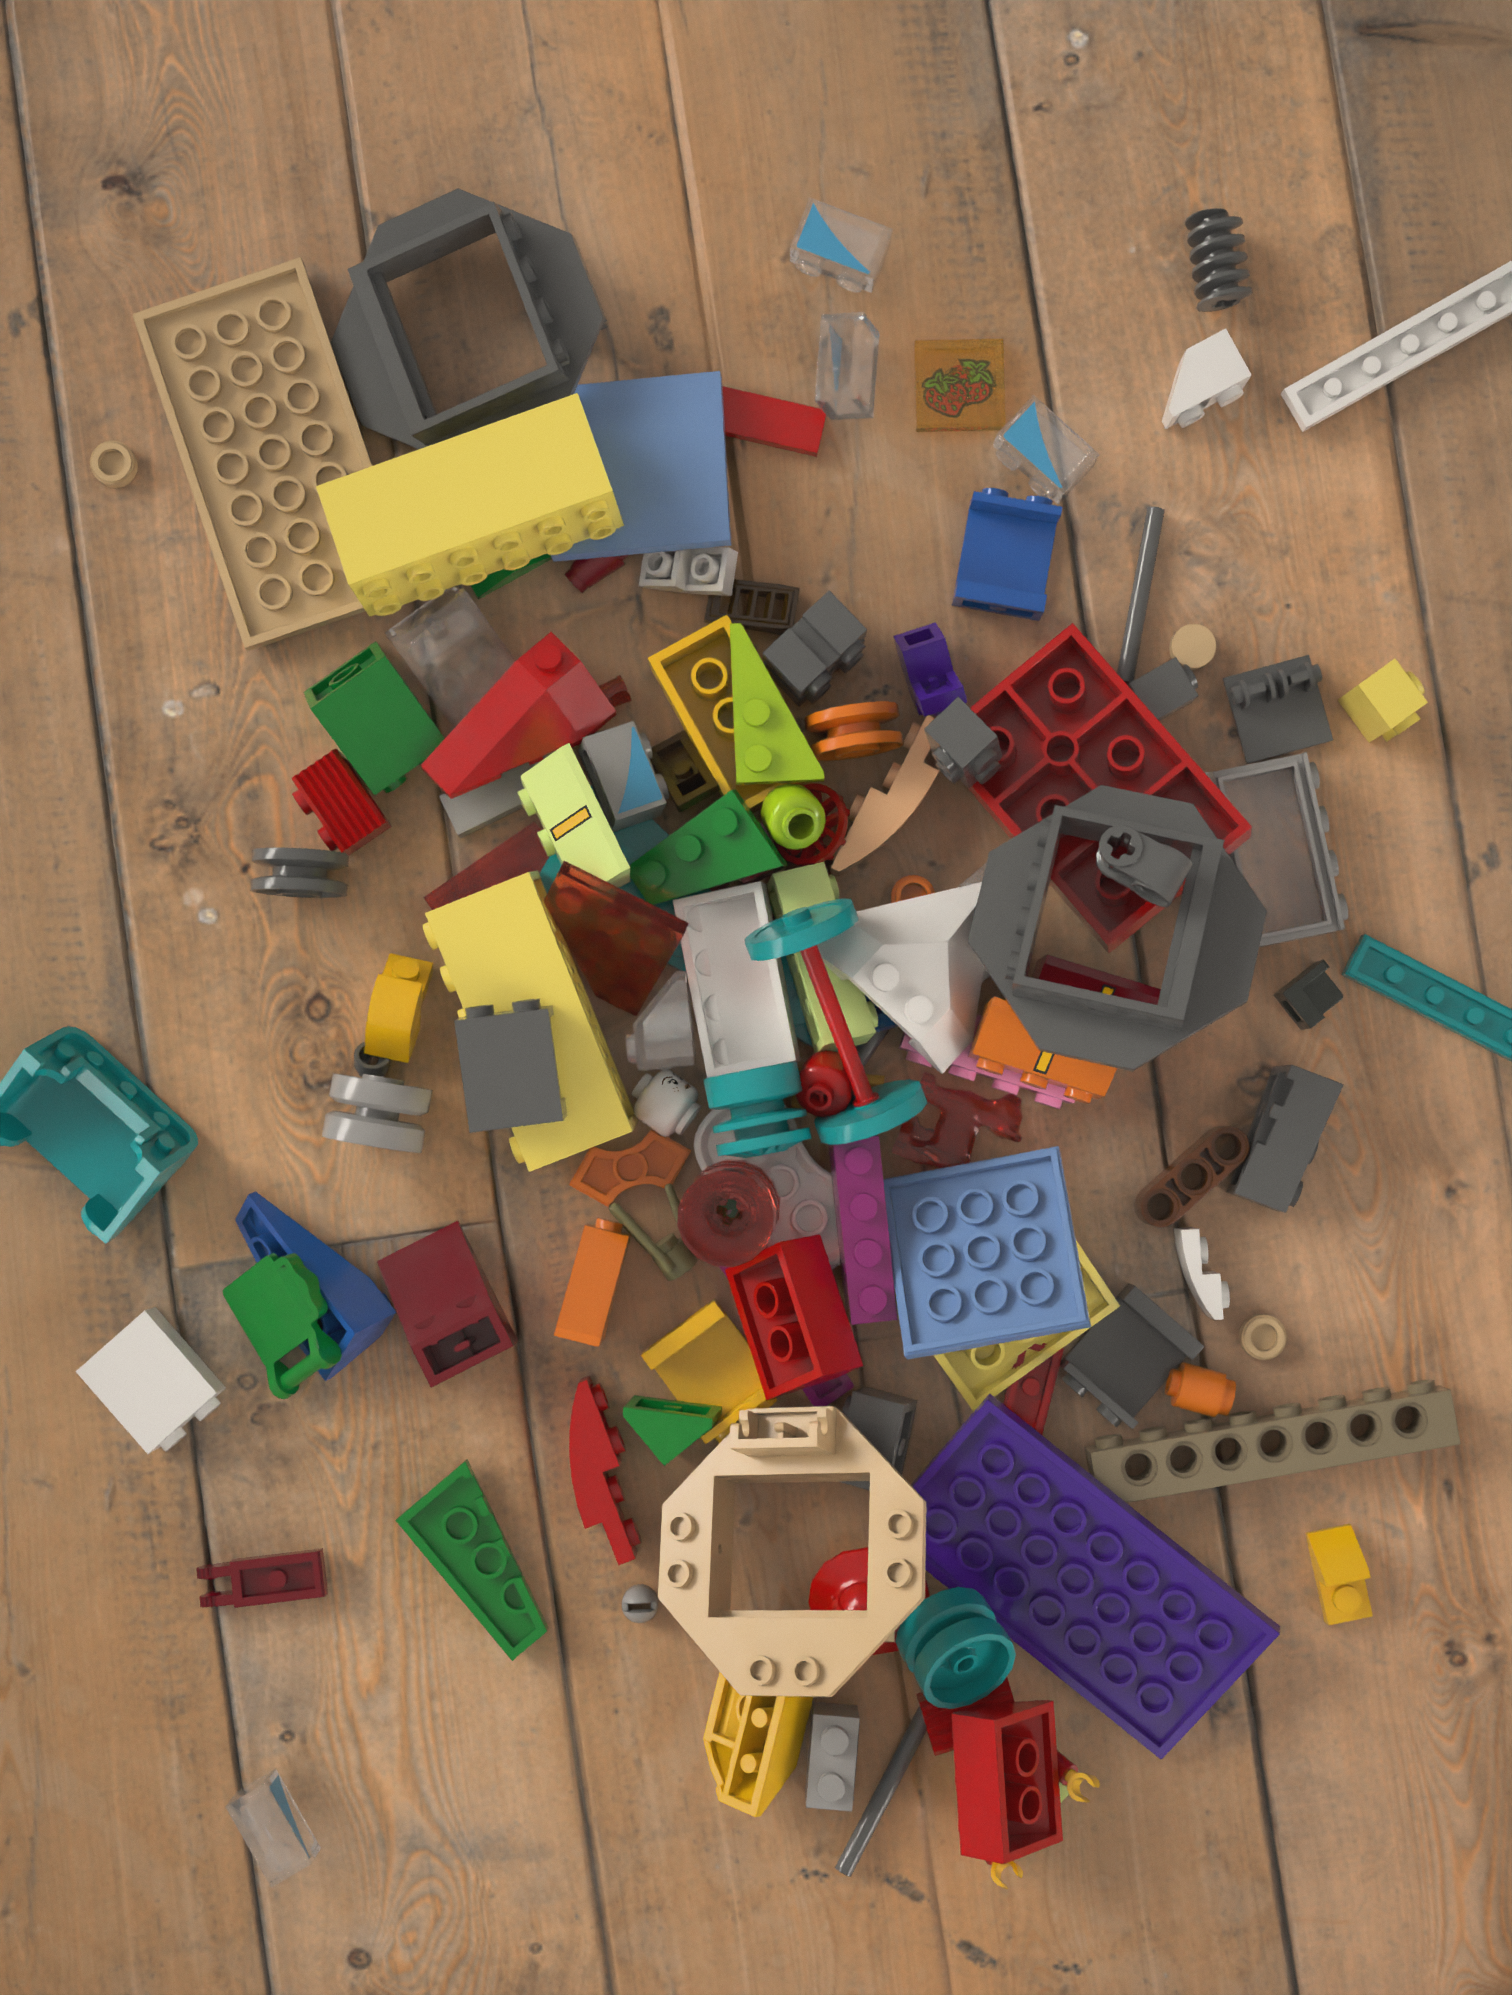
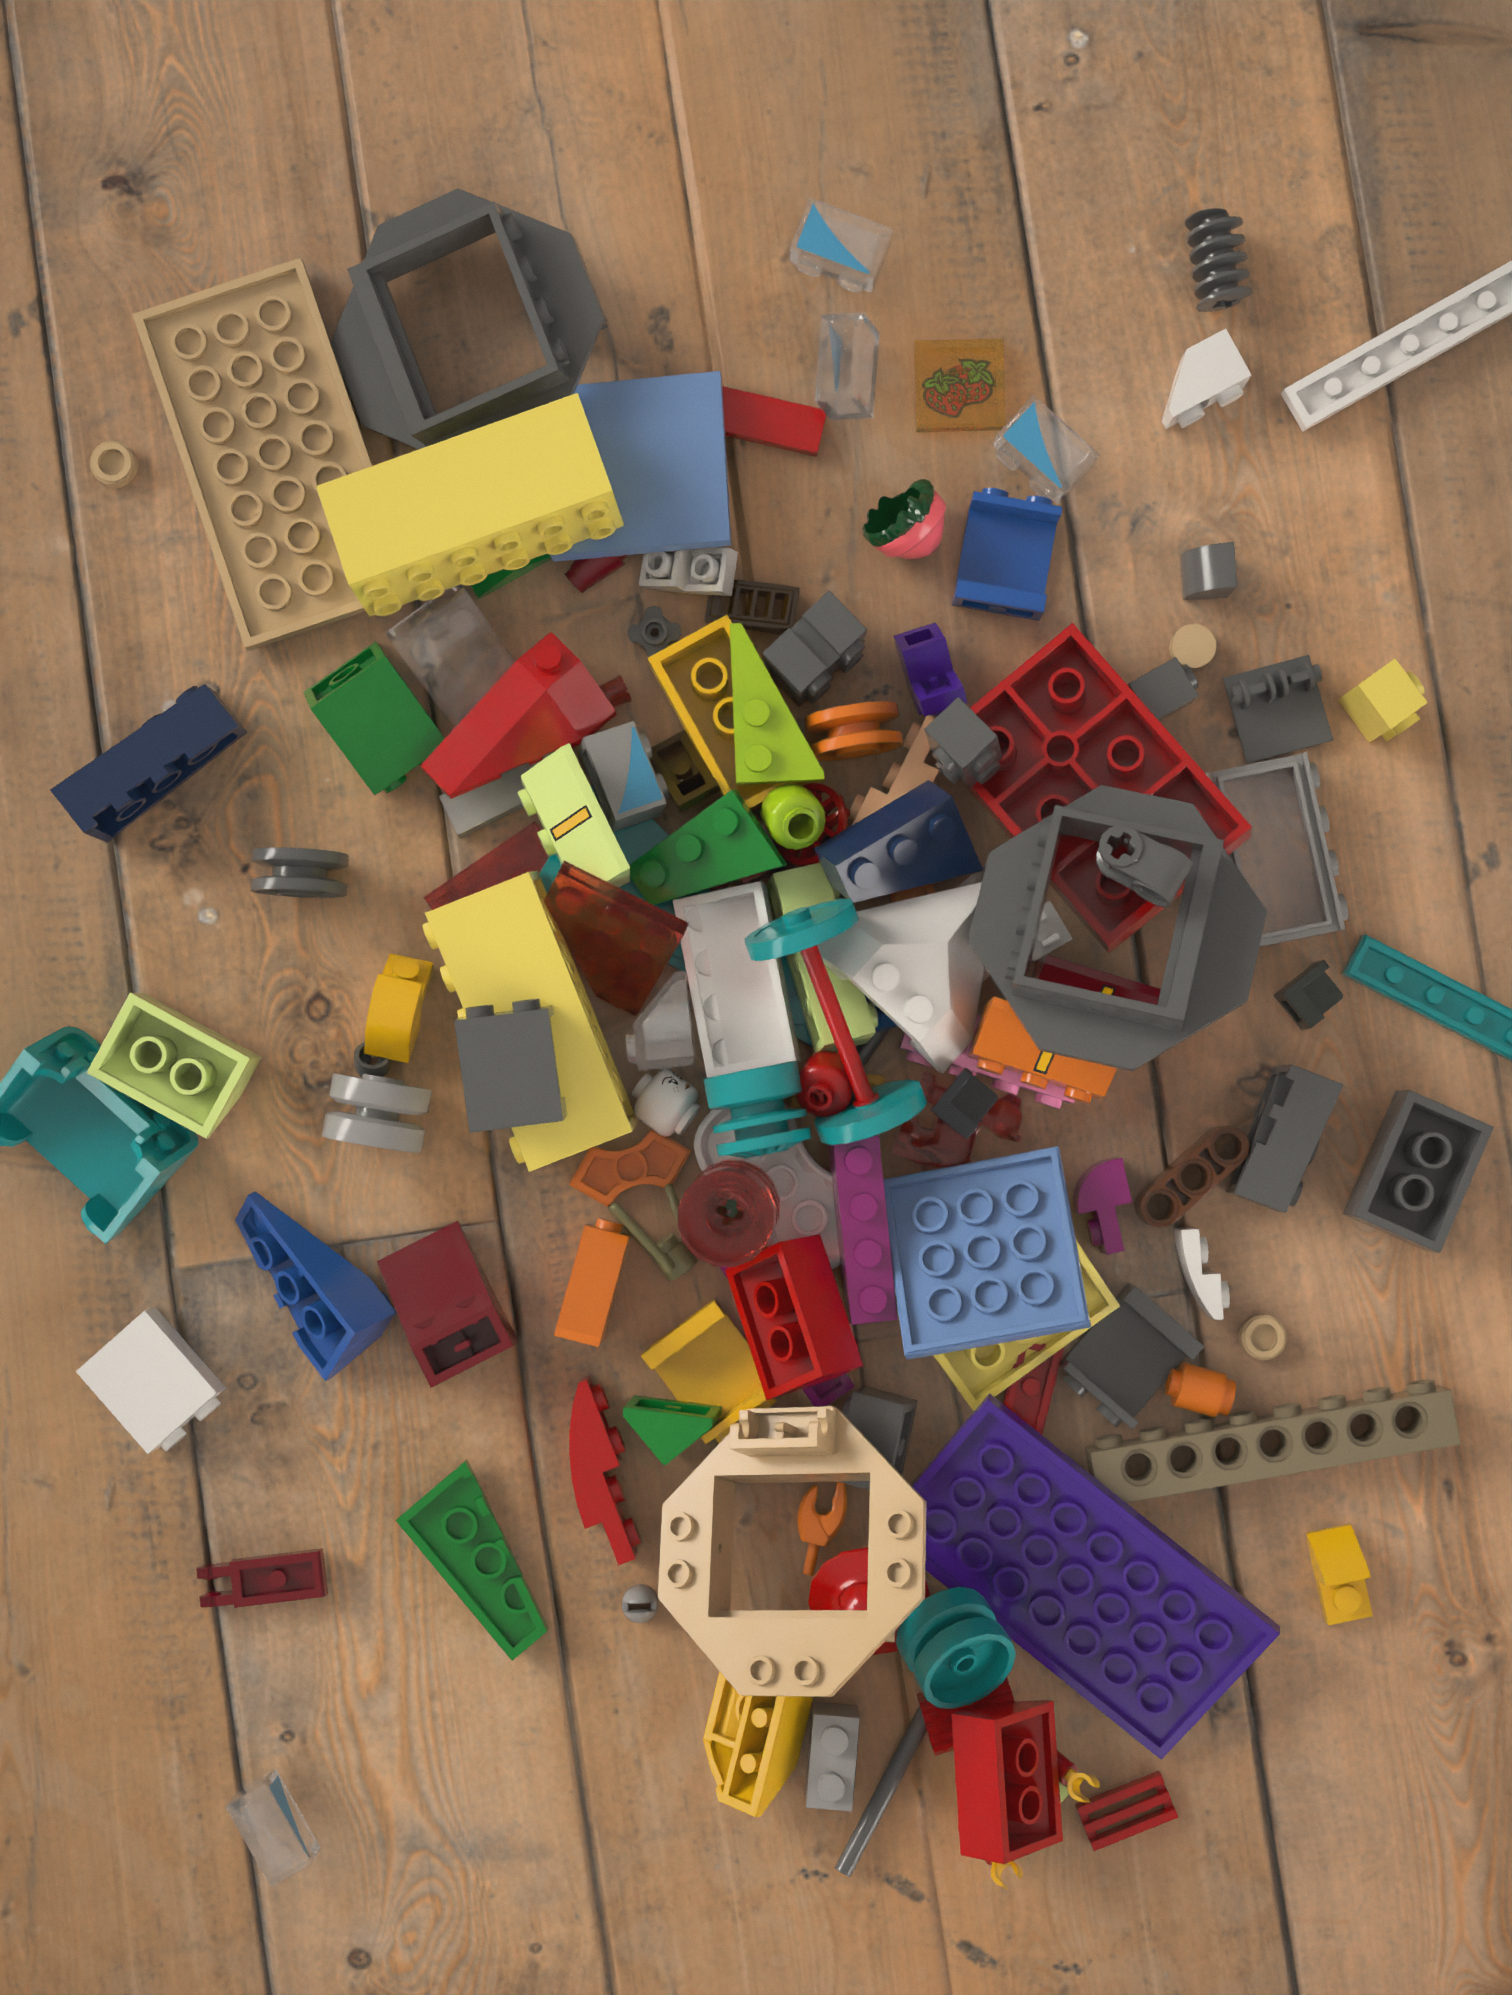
green piece [223,1253,342,1400] -> none
red brick [292,749,392,855] -> none
dark grey bar [1117,507,1165,685] -> none
none -> dark blue wedge [50,684,247,843]
none -> yellowish green slope [87,993,262,1139]
none -> dark grey plate [628,606,681,657]
none -> orange hand [797,1482,847,1576]
none -> dark blue wedge [814,780,983,903]
none -> hair [862,479,946,560]
none -> black panel [930,1068,998,1140]
none -> white tile [1031,900,1073,963]
none -> magenta brick [1072,1157,1132,1255]
none -> red tile [1075,1771,1179,1851]
none -> dark grey brick [1180,542,1237,600]
none -> dark grey brick [1343,1090,1494,1253]

